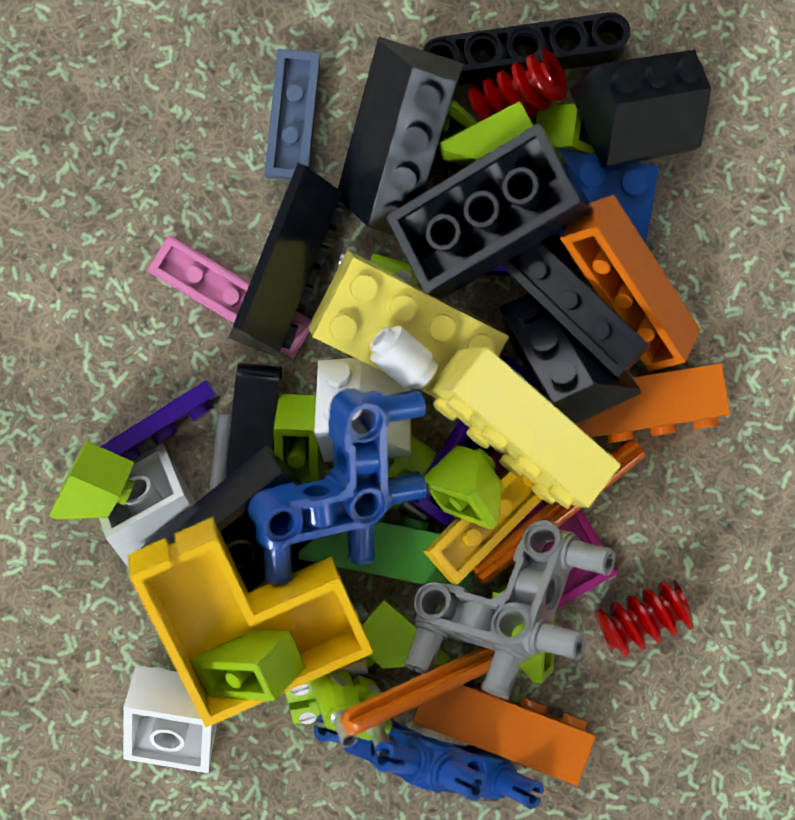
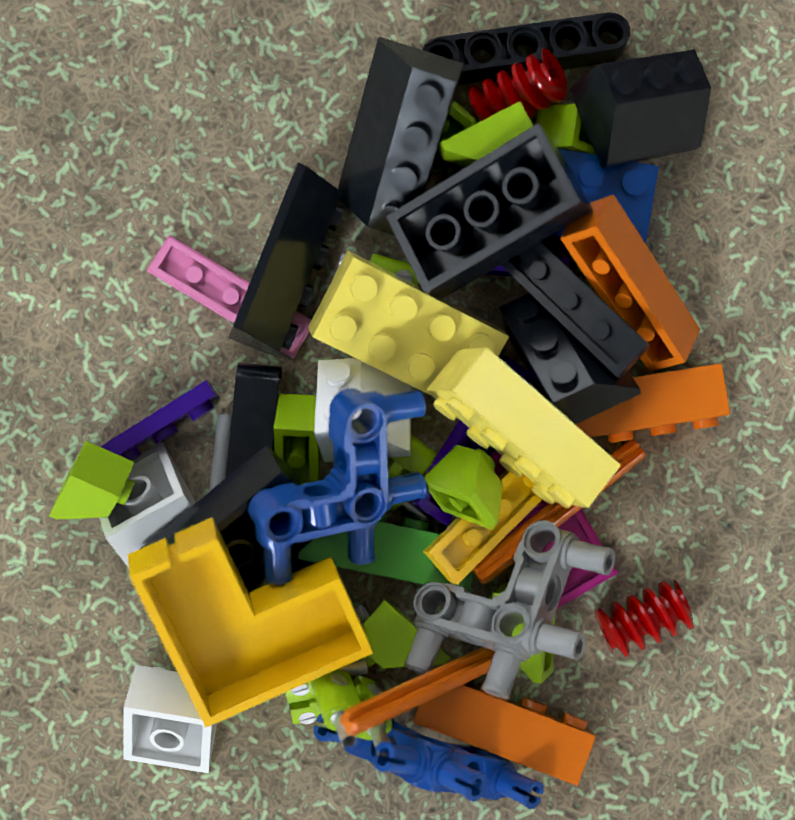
lime slope [192,630,306,701] -> none
sand blue plate [264,49,321,181] -> none
white brick [370,325,438,390] -> none

